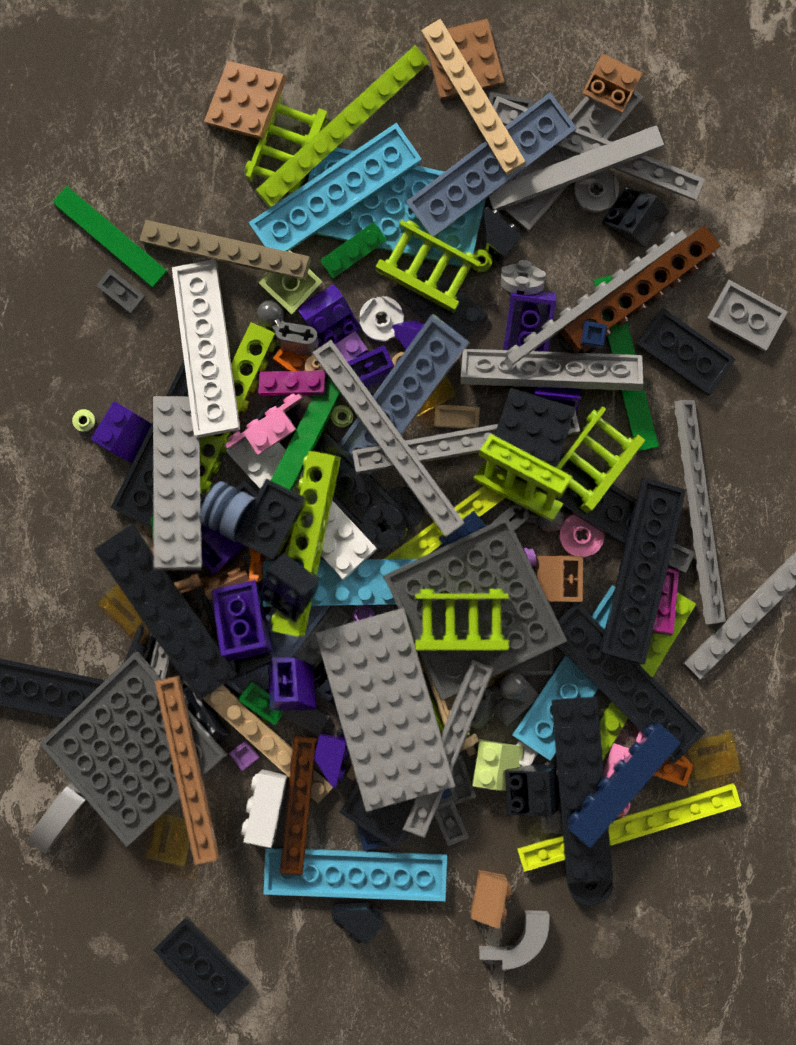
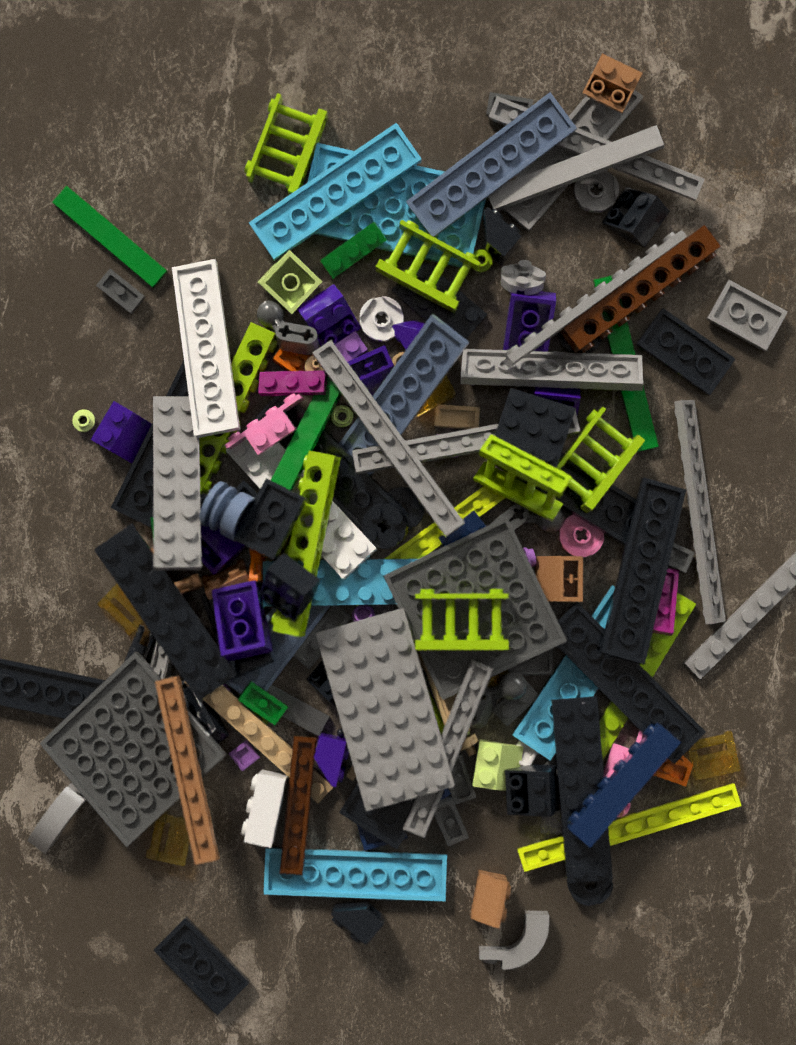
dark tan plate [139,220,312,280] -> none
medium nougat plate [204,61,287,140] -> none
lime plate [255,45,429,208] -> none
dark purple slope [268,658,316,711] -> none
tan plate [421,19,526,176] -> none
medium nougat plate [424,19,504,100] -> none
dark blue tile [580,321,607,348] -> none

